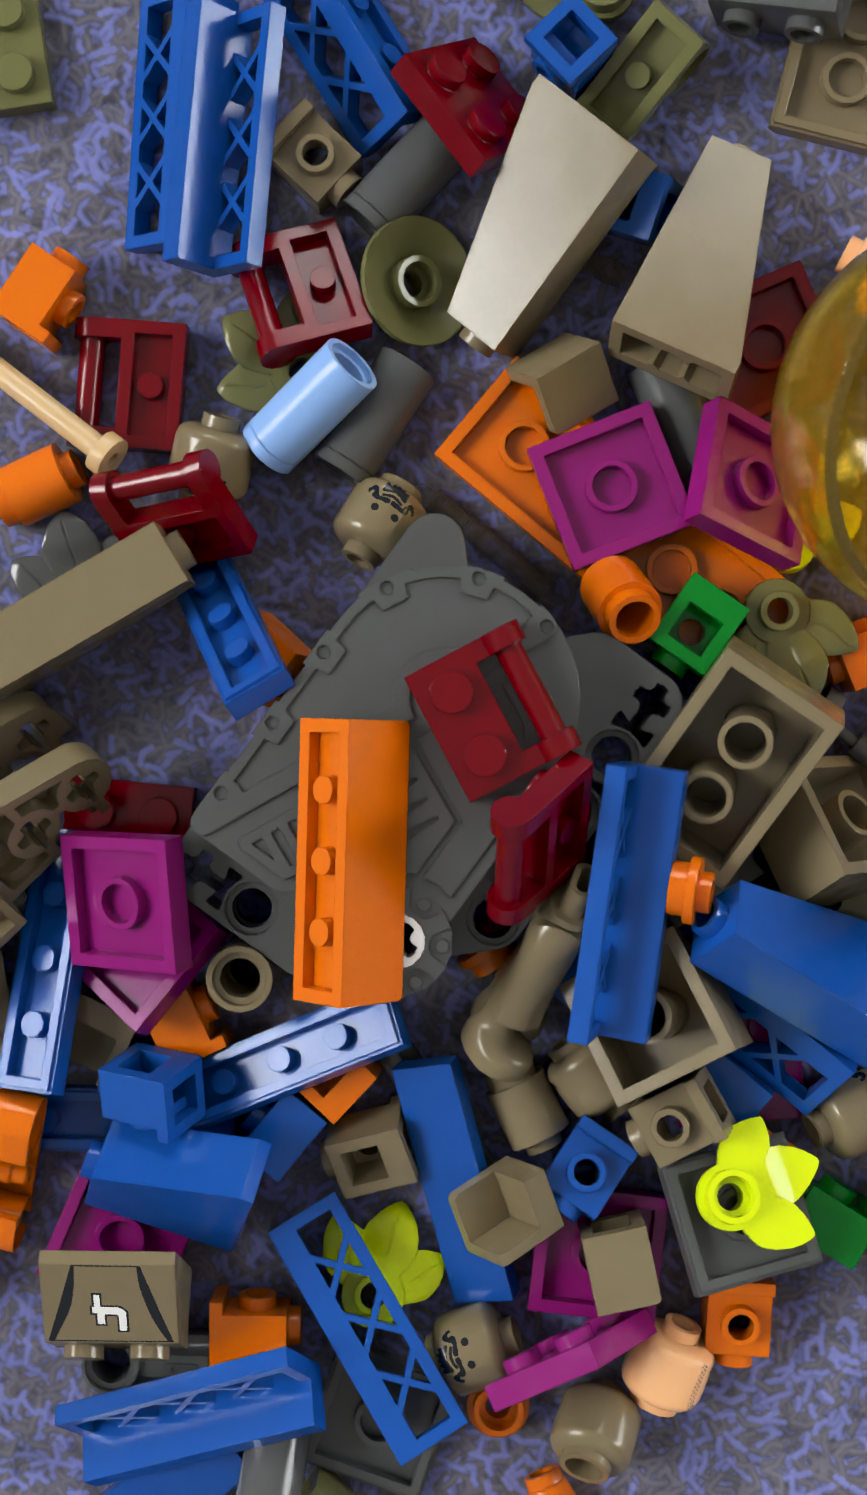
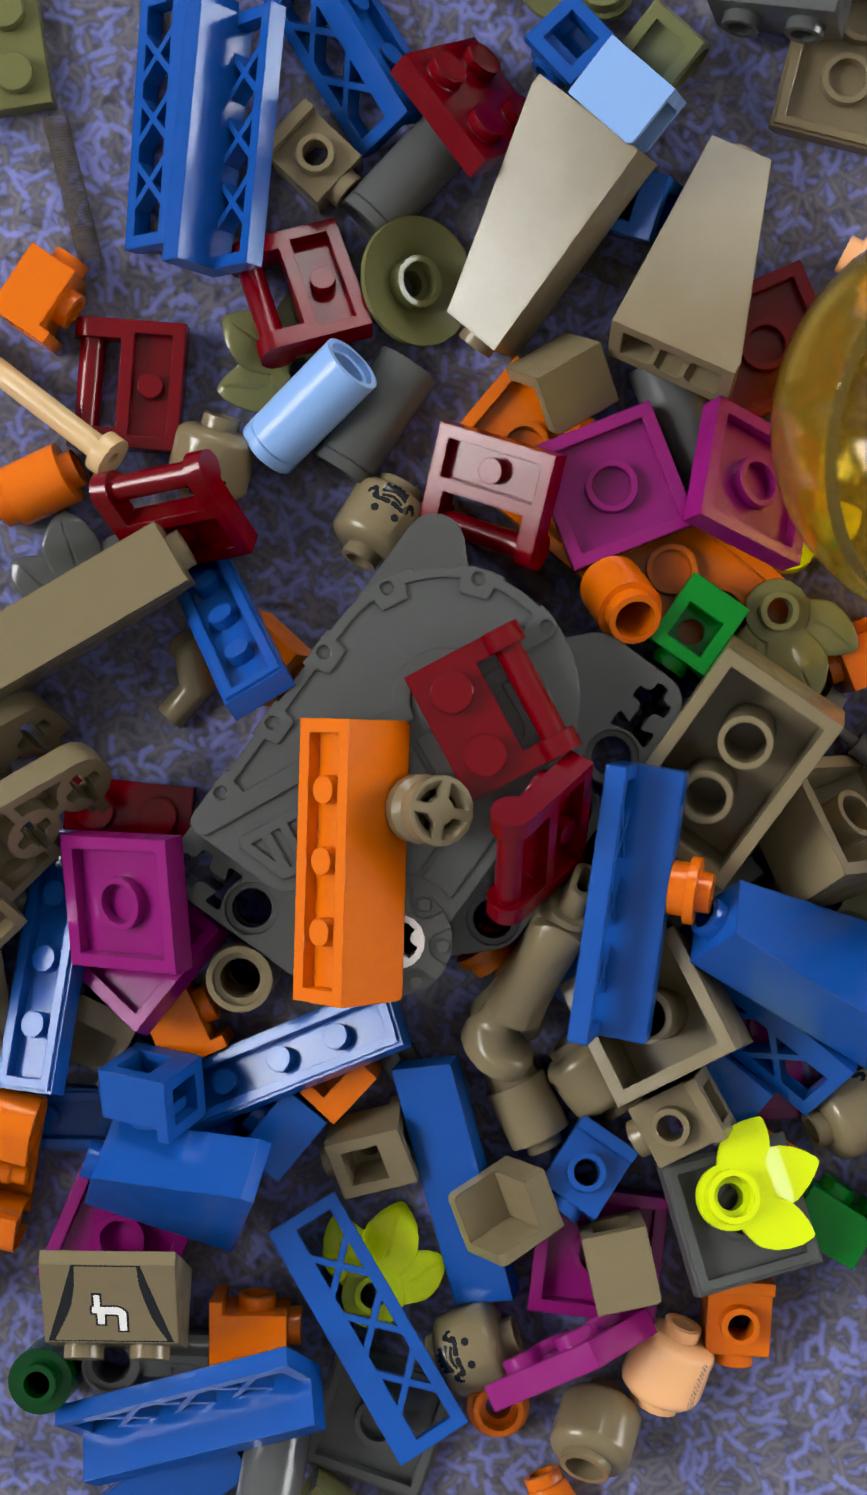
none -> dark green brick [8,1336,84,1415]
none -> dark tan piece [43,98,103,282]
none -> dark tan arm [157,630,216,729]
none -> dark tan wheel [385,774,473,847]
none -> plate [419,421,567,571]
none -> light blue panel [568,34,687,153]

